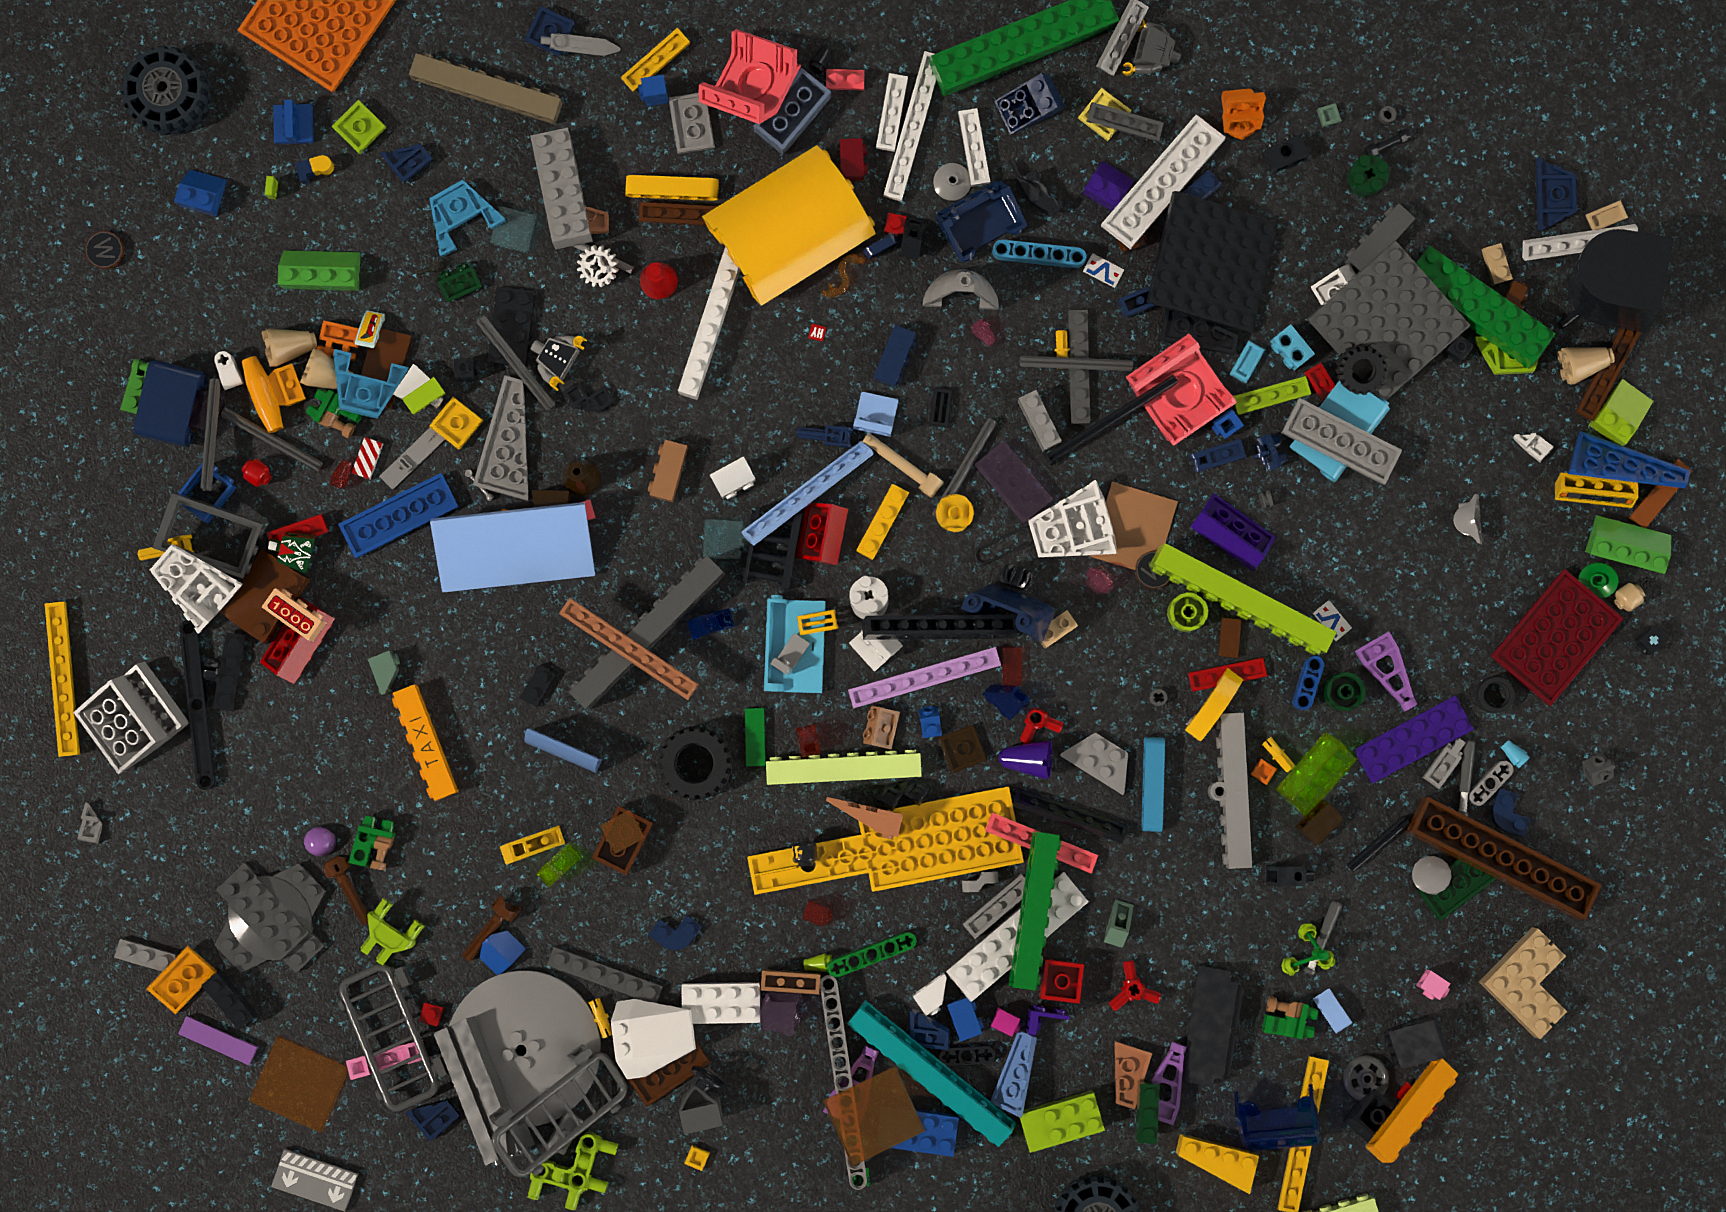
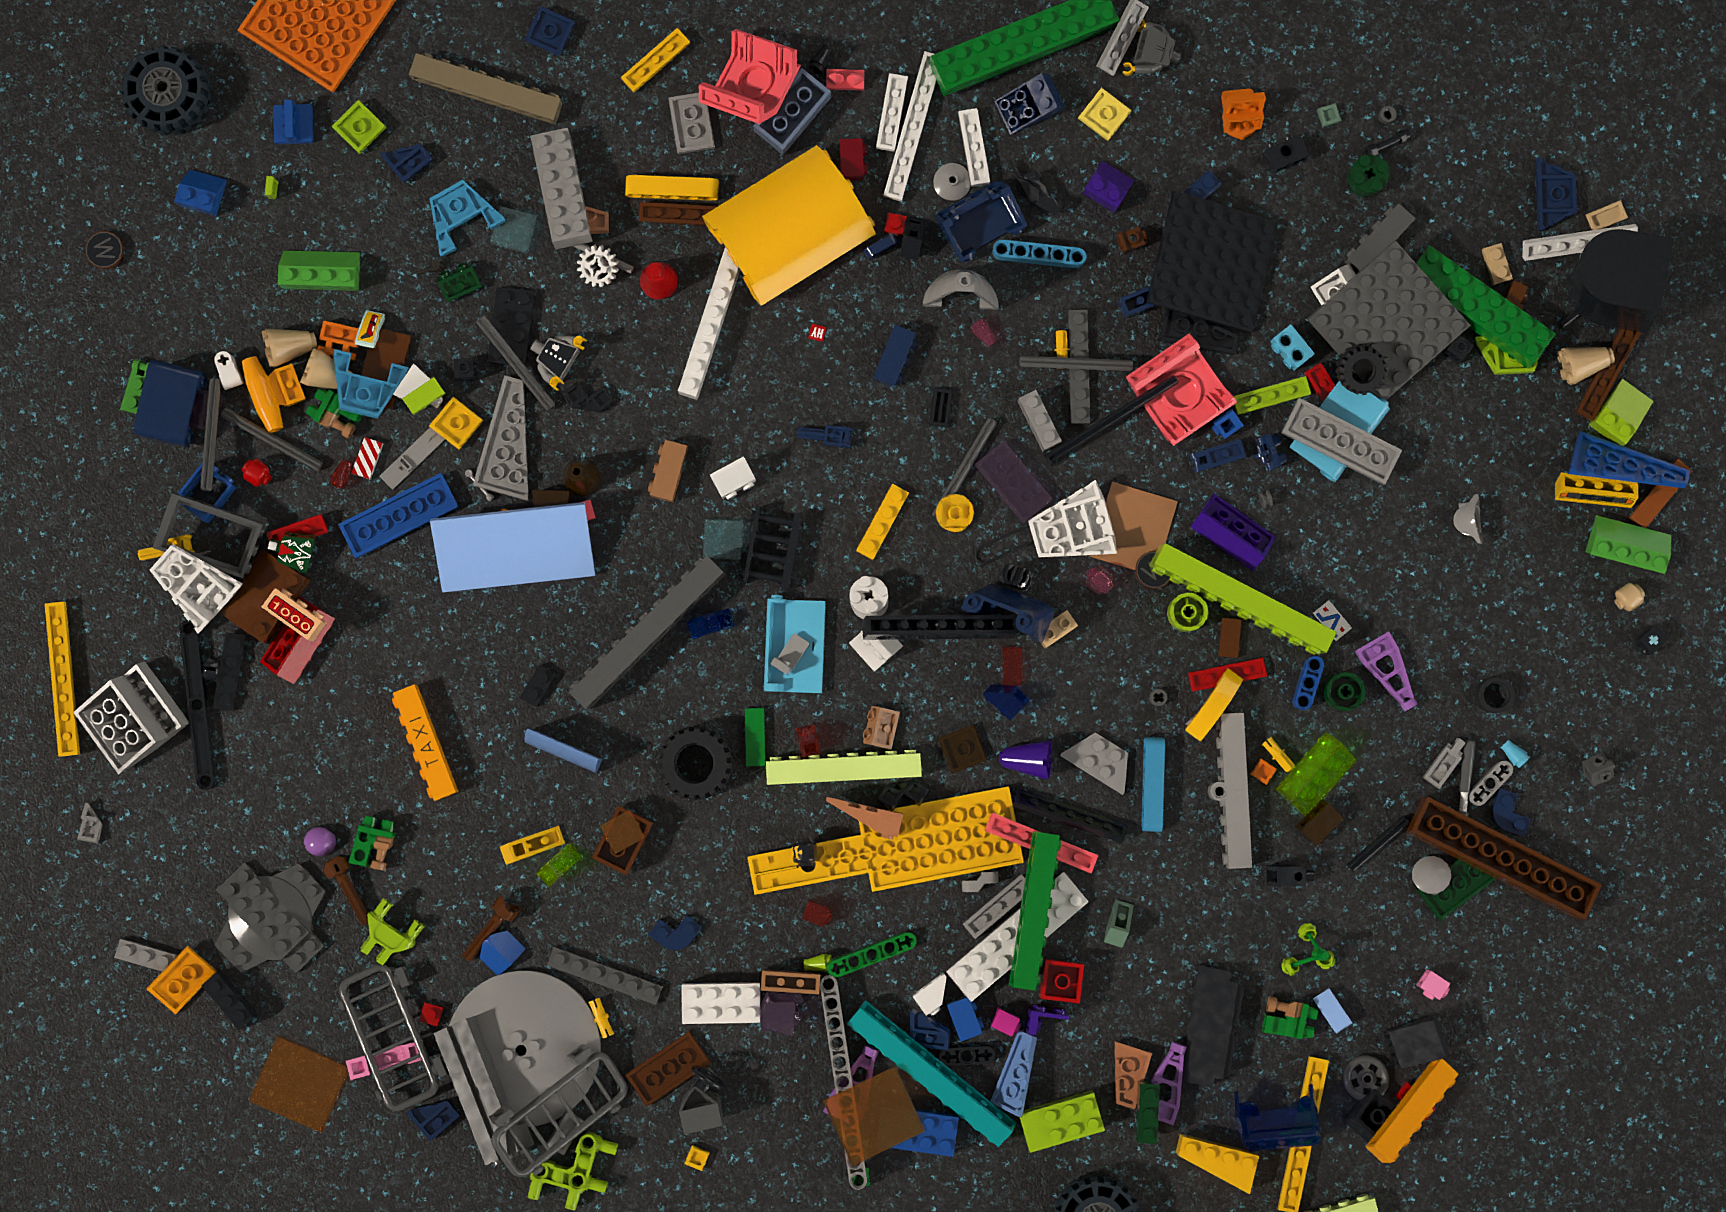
medium lavender tile [178,1016,258,1065] -> none
light grey tile [271,1149,359,1212] -> none
leg [295,155,334,185] -> none
sand green slope [368,651,400,696] -> none
light grey piece [540,33,620,56] -> none
nougat tile [559,598,699,700] -> none
white wedge [611,999,696,1079] -> none
blue brick [638,75,669,107] -> none
light blue plate [741,441,873,546] -> none
red slope [795,502,848,565] -> none
yellow tile [797,610,838,636] -> none
clear orange animal [822,254,866,298] -> none
lavender plate [848,647,1001,708] -> none
light blue bracket [853,392,898,437] -> none
tan piece [862,433,944,498] -> none
blue bracket [918,706,942,739] -> none
red axle [1020,707,1063,744] -> none
white sticker [1083,253,1124,288] -> none
dark grey plate [1086,102,1164,142] -> none
white plate [1101,115,1226,249] -> none
red bush [1109,960,1161,1011] -> none
medium azure tile [1230,341,1265,383] -> none
dark grey piece [1304,901,1342,975] -> none
dark purple plate [1353,696,1474,783] -> none
tan piece [1479,927,1567,1039] -> none
dark red plate [1490,569,1624,706] -> none
white slope [1513,433,1553,463] -> none
green dish [1579,562,1618,598] -> none

